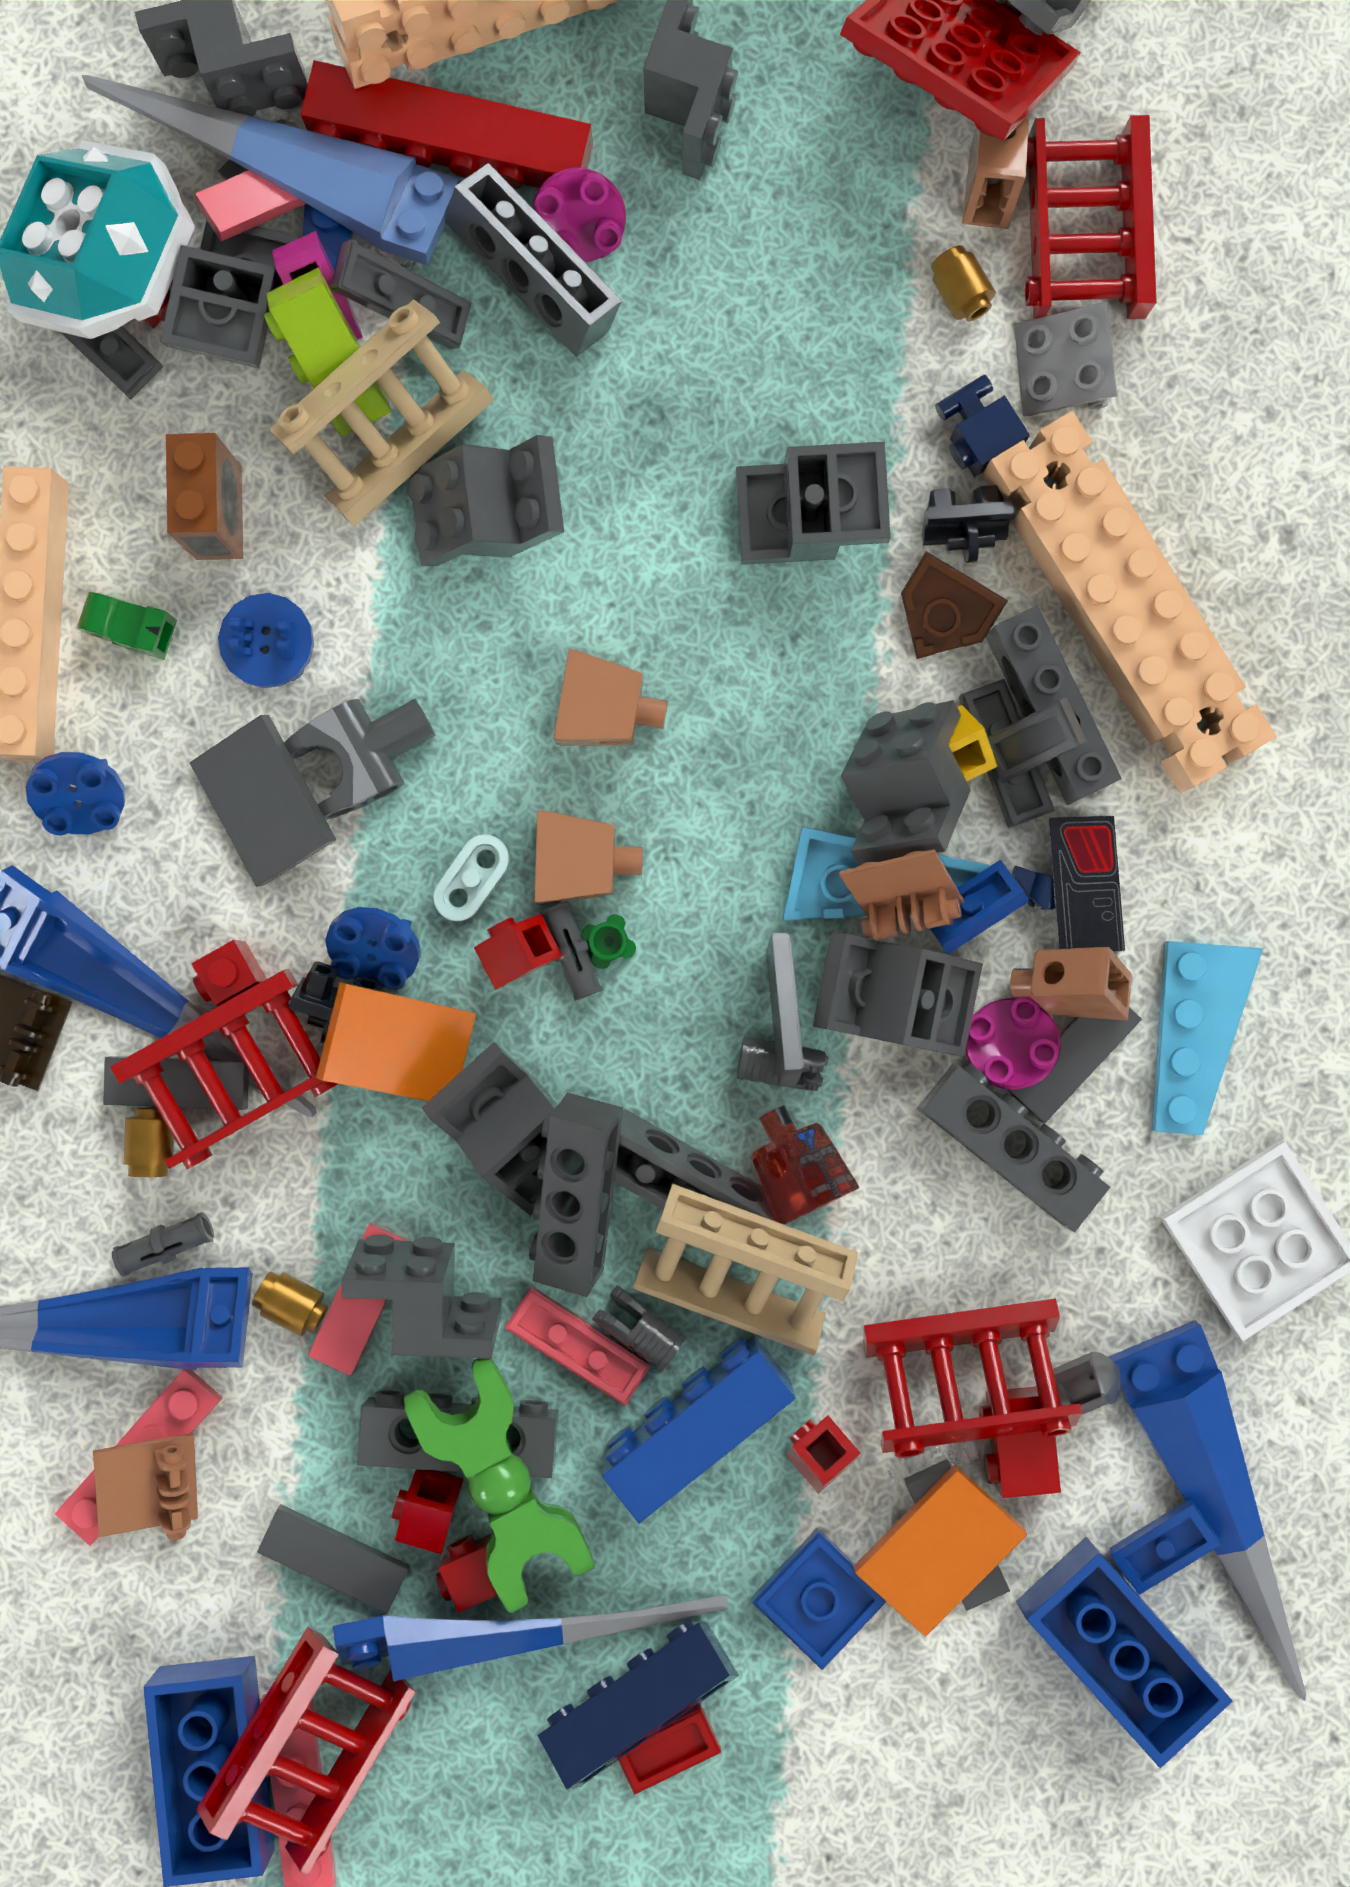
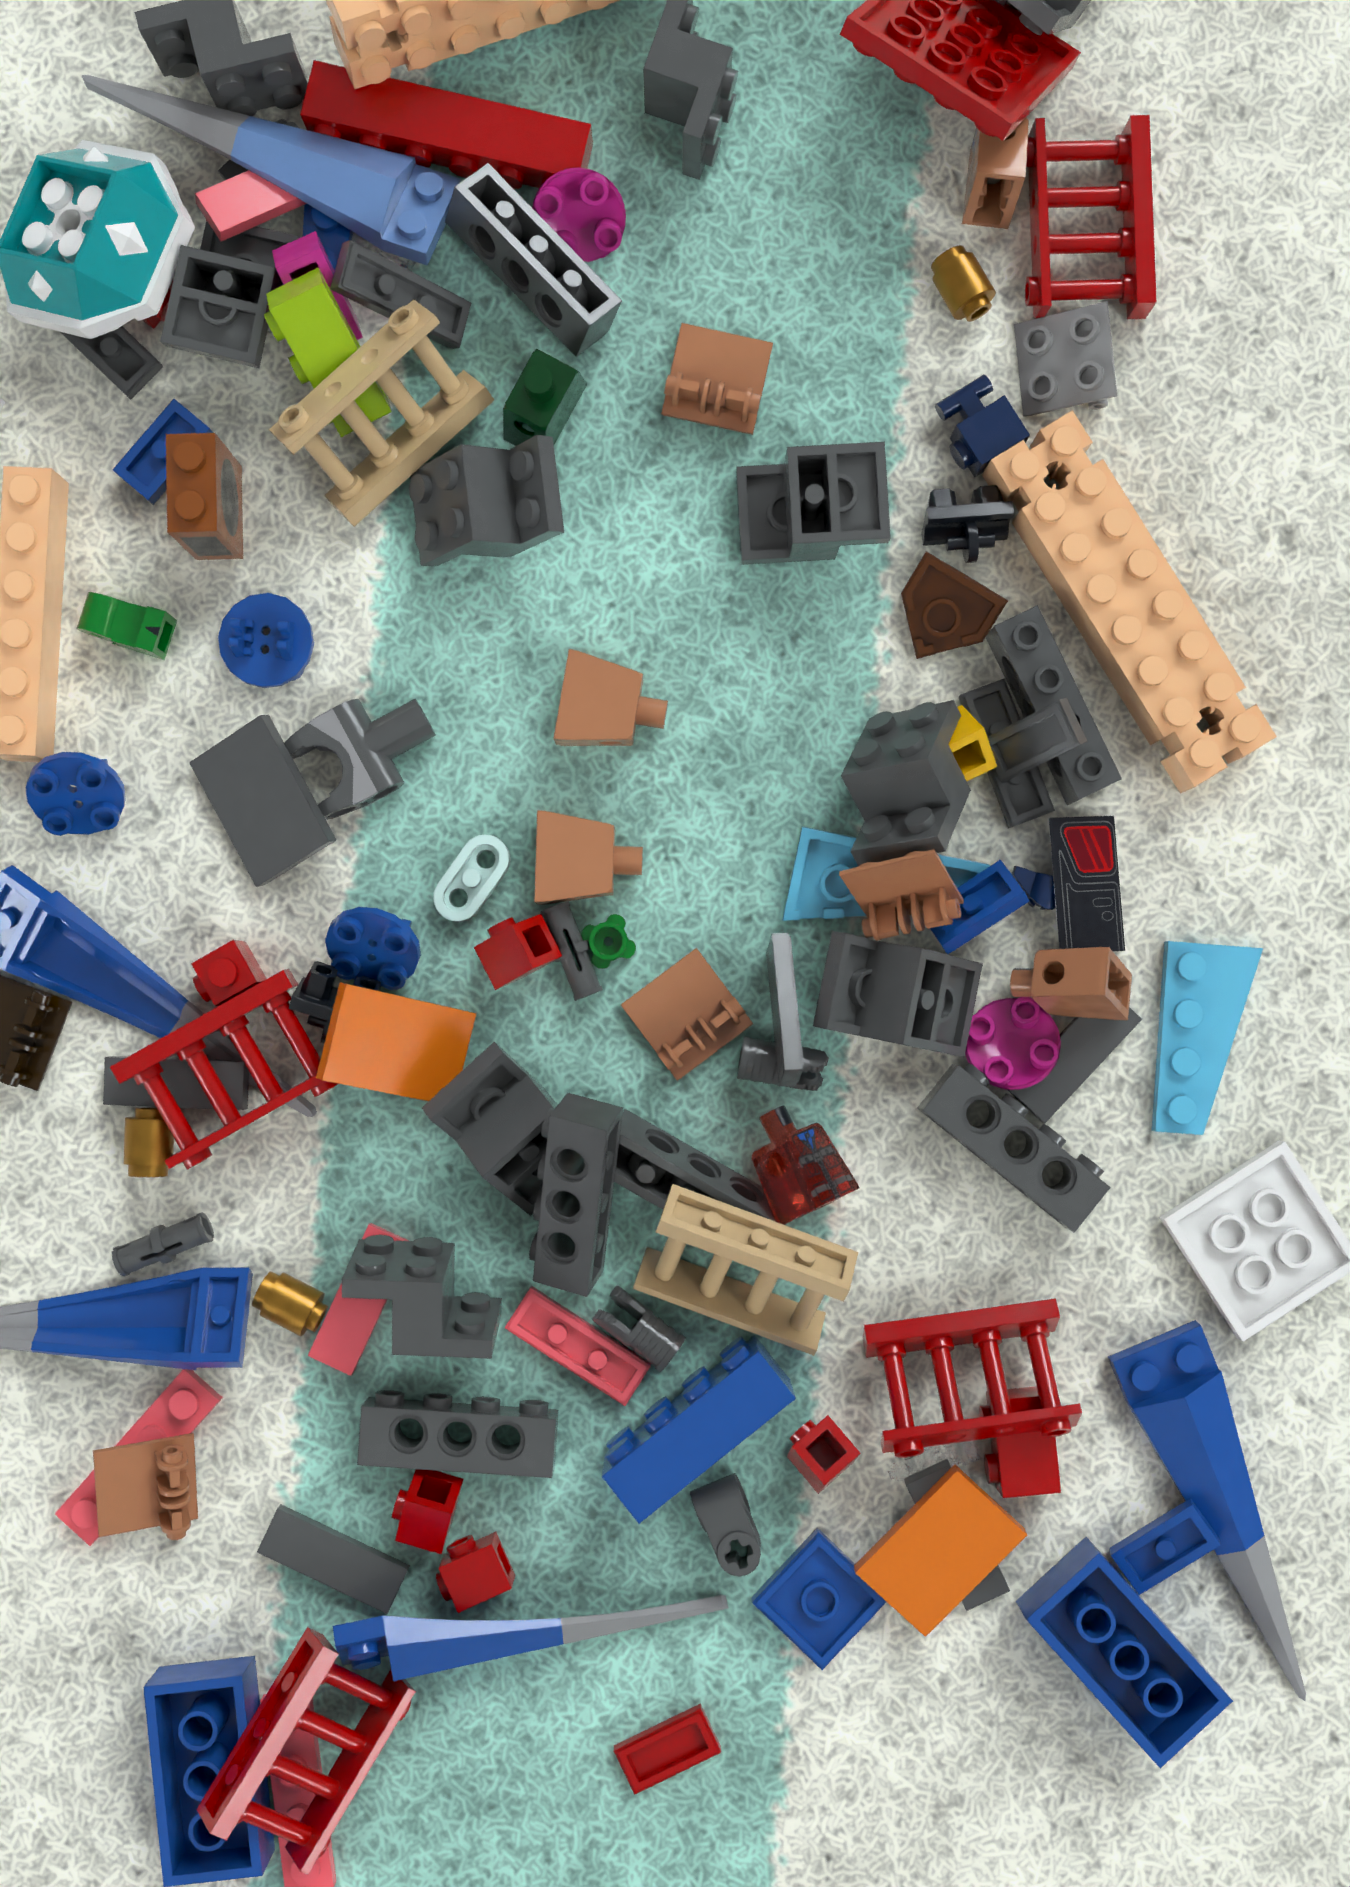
bright green piece [404,1358,595,1613] -> none
dark blue brick [537,1620,739,1790] -> none
flat silver plate [1053,1352,1120,1415] -> none
none -> blue plate [112,399,213,505]
none -> dark green torso [503,349,587,446]
none -> nougat hinge [621,948,753,1081]
none -> nougat hinge [661,323,773,435]
none -> dark grey piece [690,1473,761,1577]

